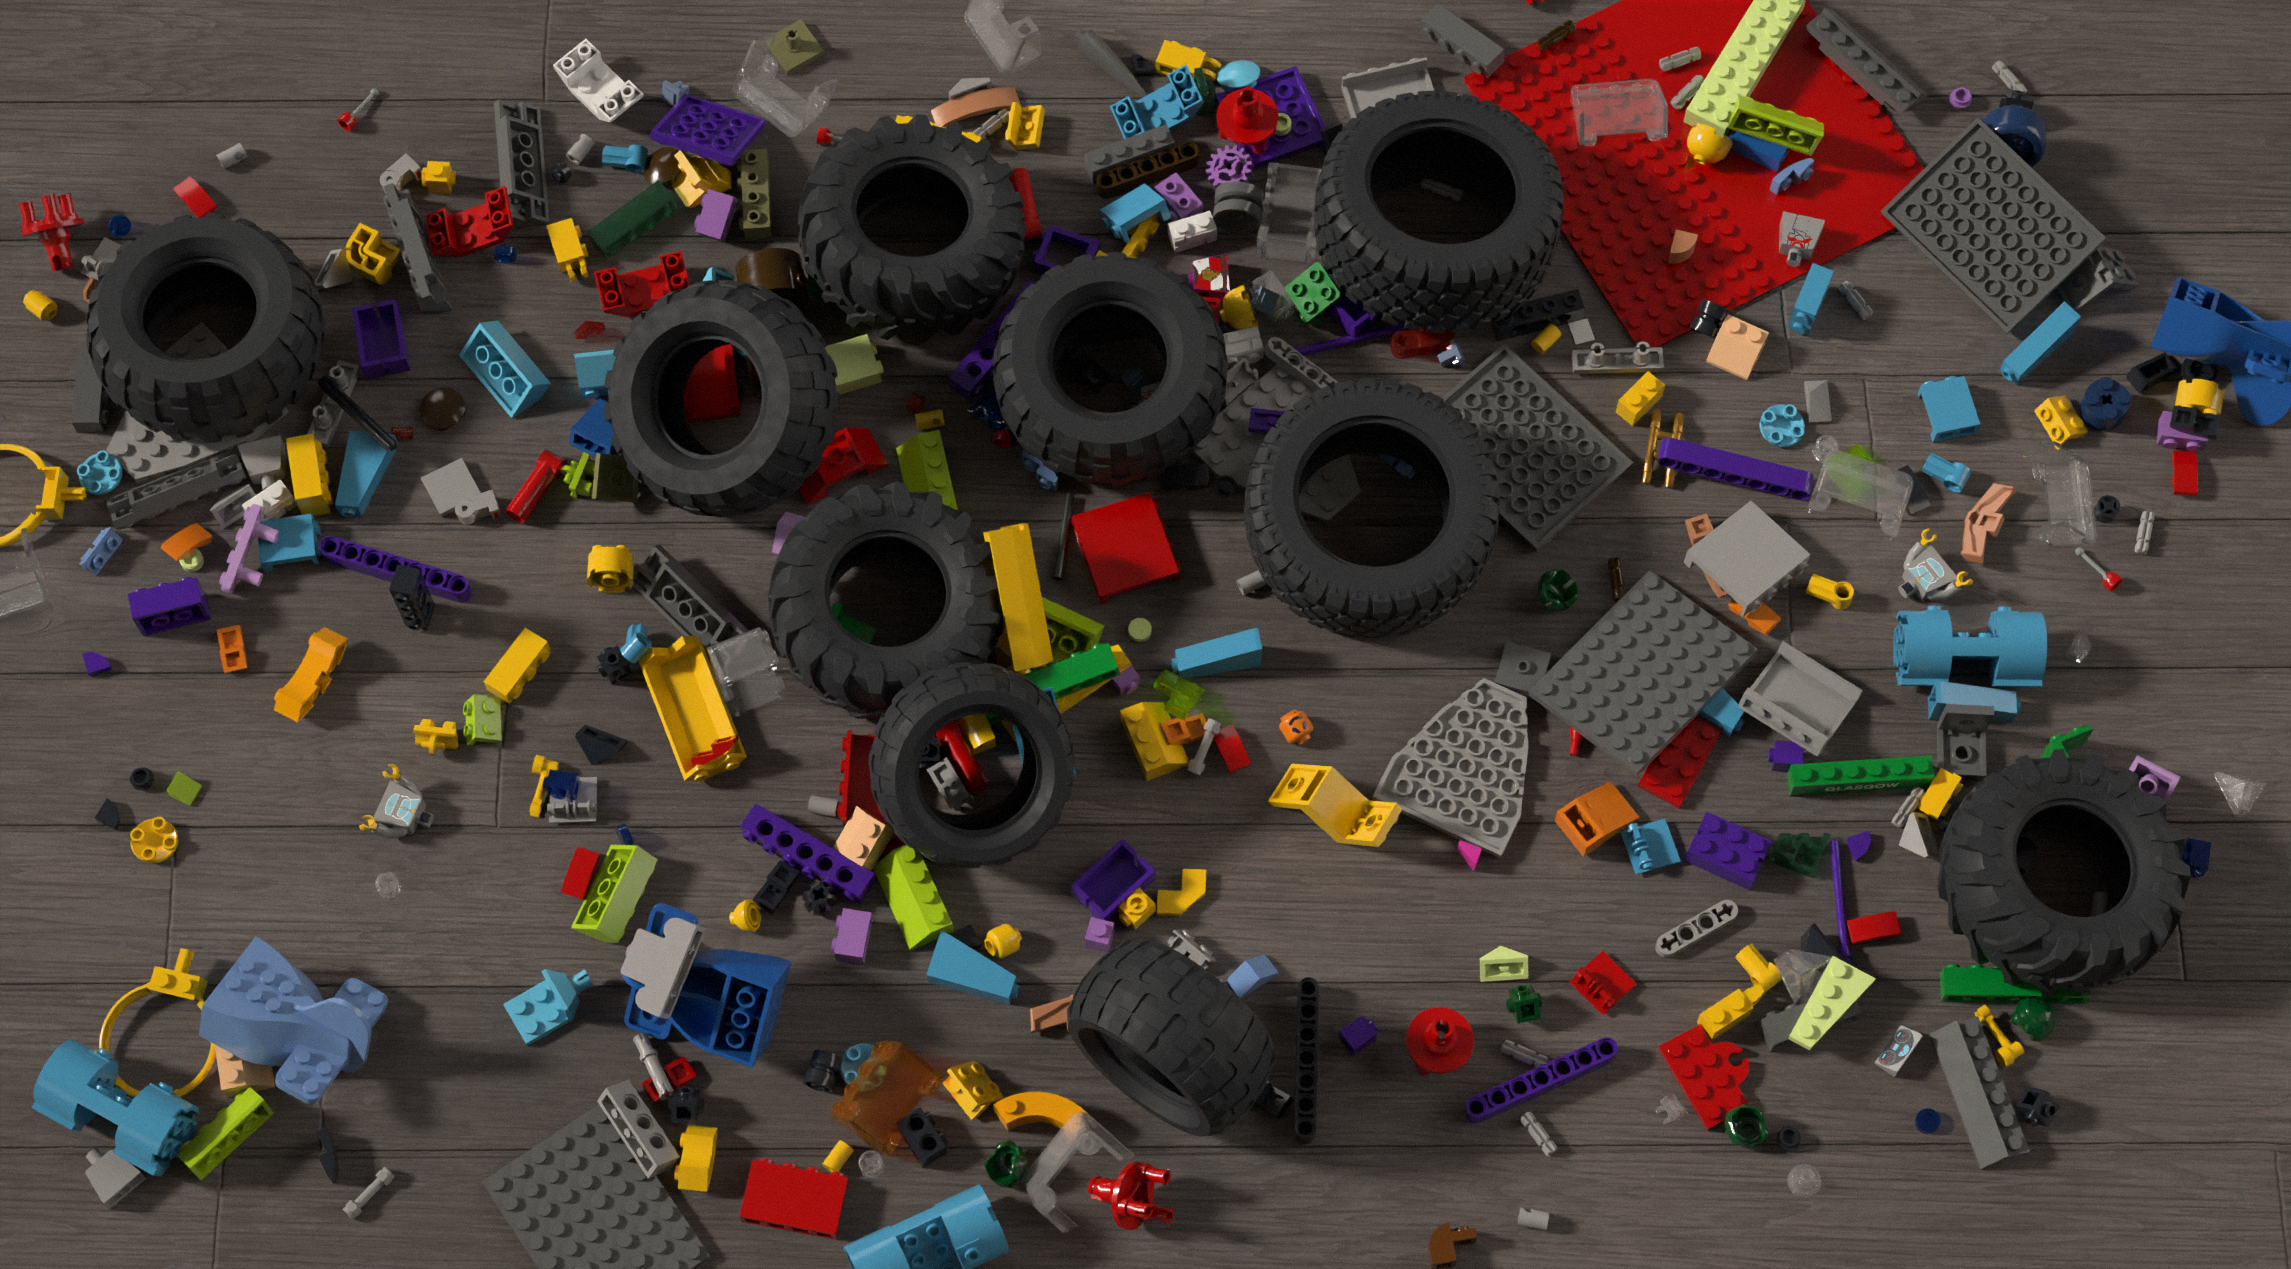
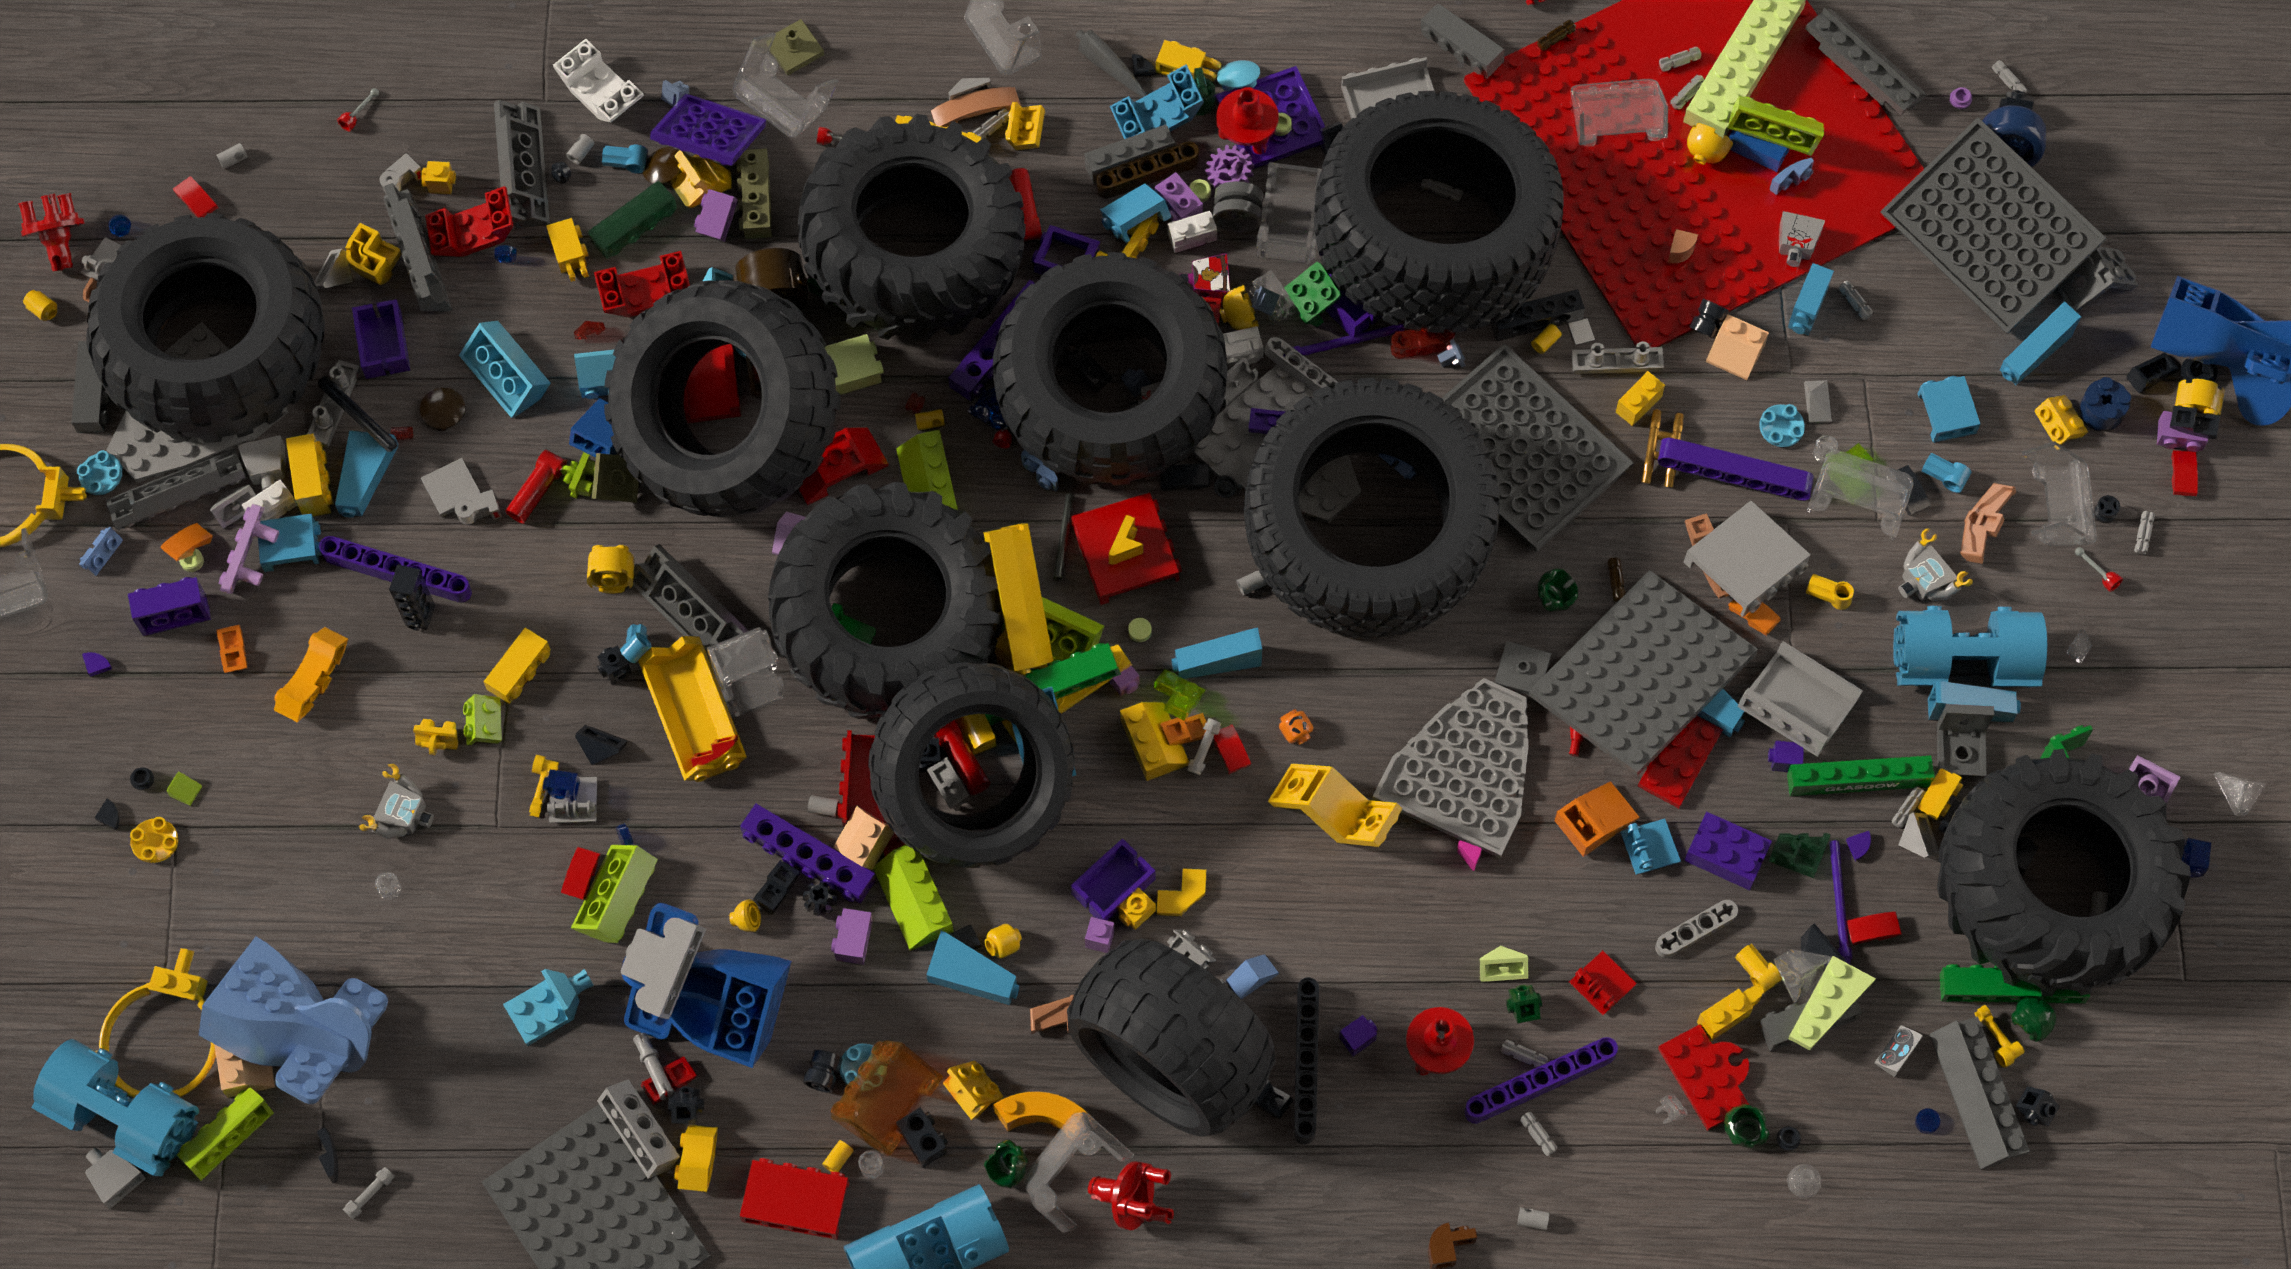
none -> yellow slope [1109,515,1143,565]
none -> yellowish green tile [1189,179,1211,202]

